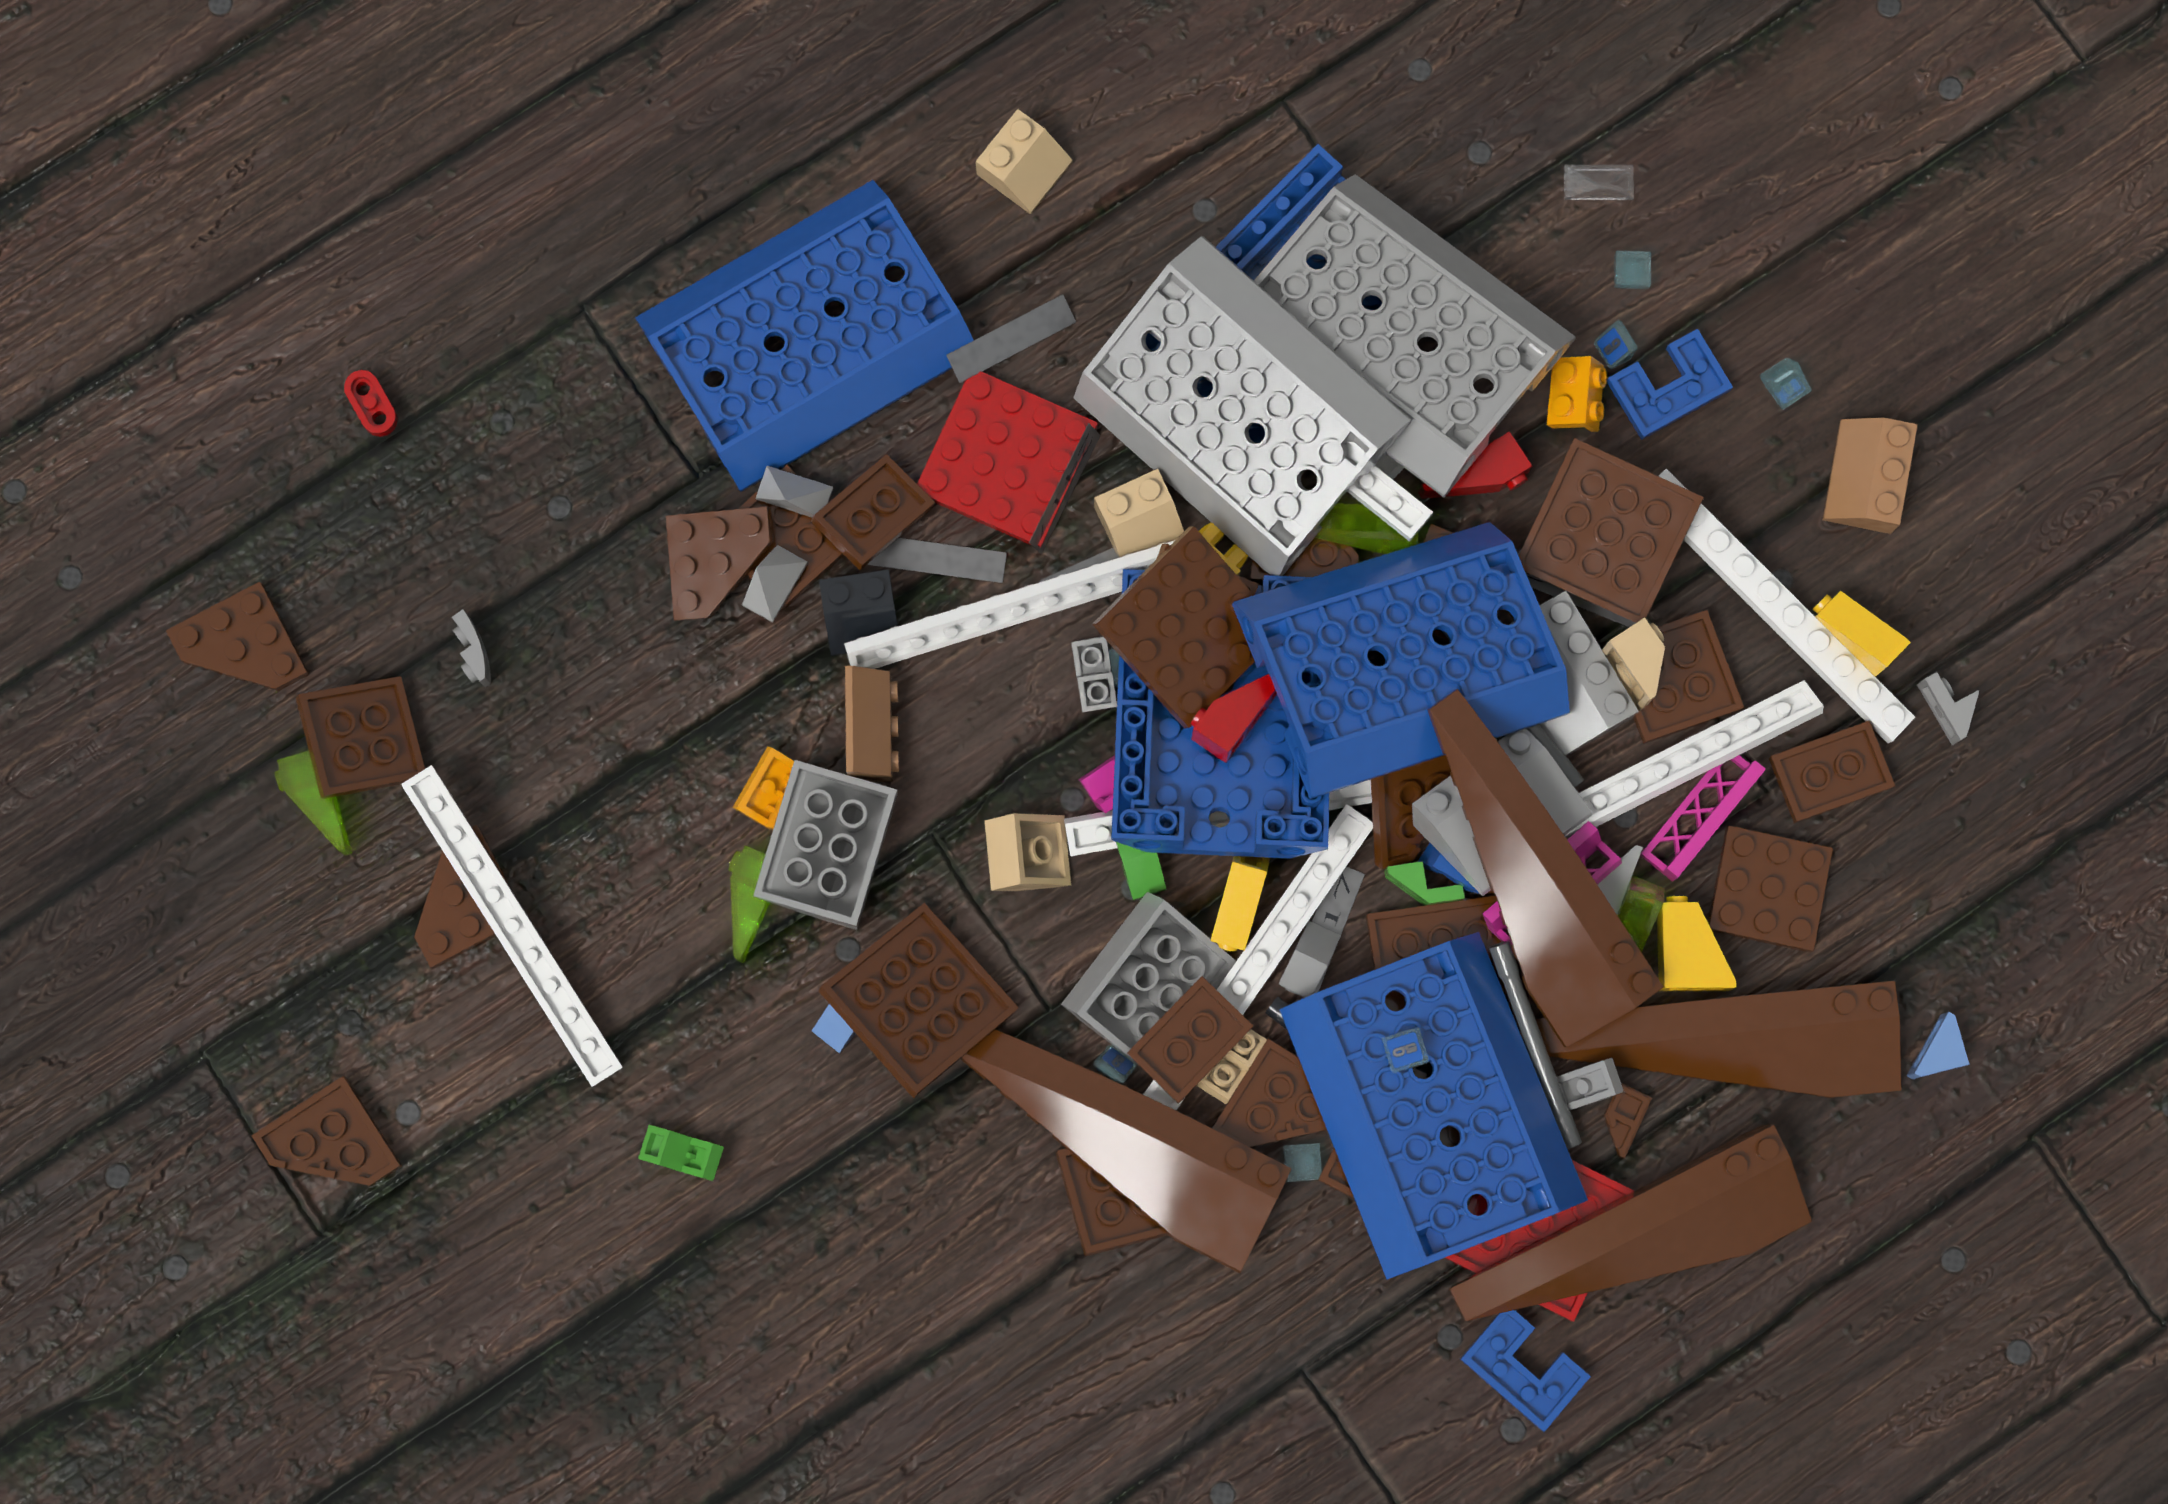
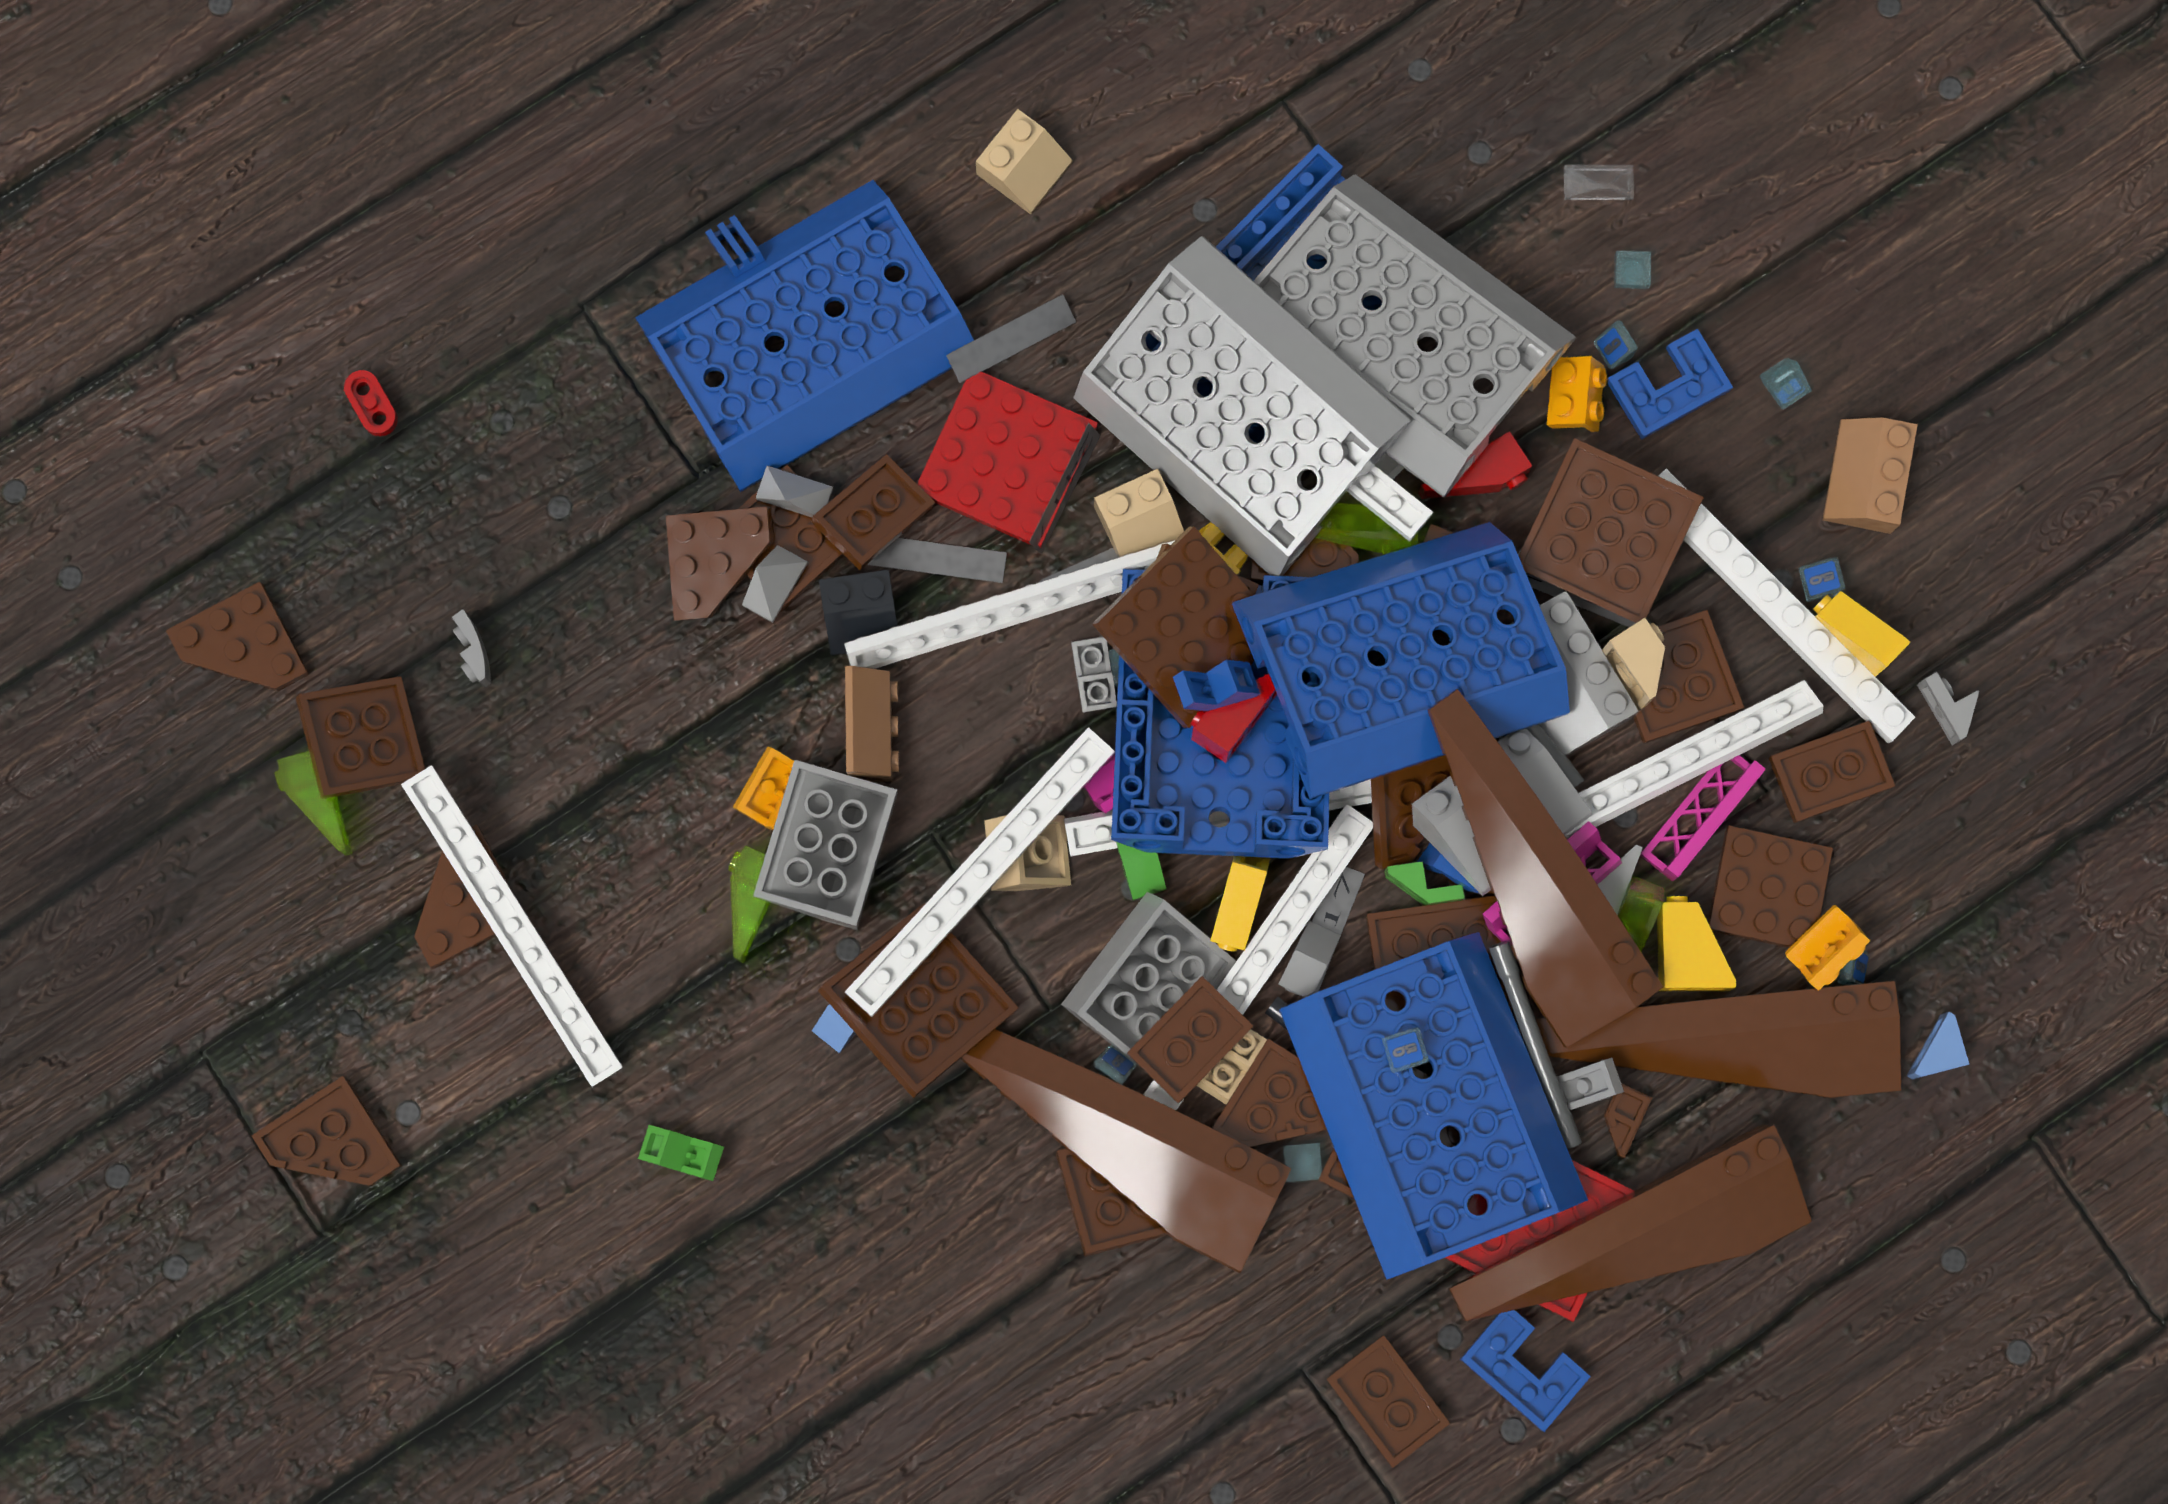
none -> blue tile [705,215,765,278]
none -> white plate [845,727,1115,1017]
none -> blue slope [1173,660,1260,711]
none -> reddish brown plate [1326,1335,1450,1468]
none -> light orange bracket [1785,905,1870,991]
none -> slope [1798,557,1846,602]
none -> slope [1837,950,1869,985]

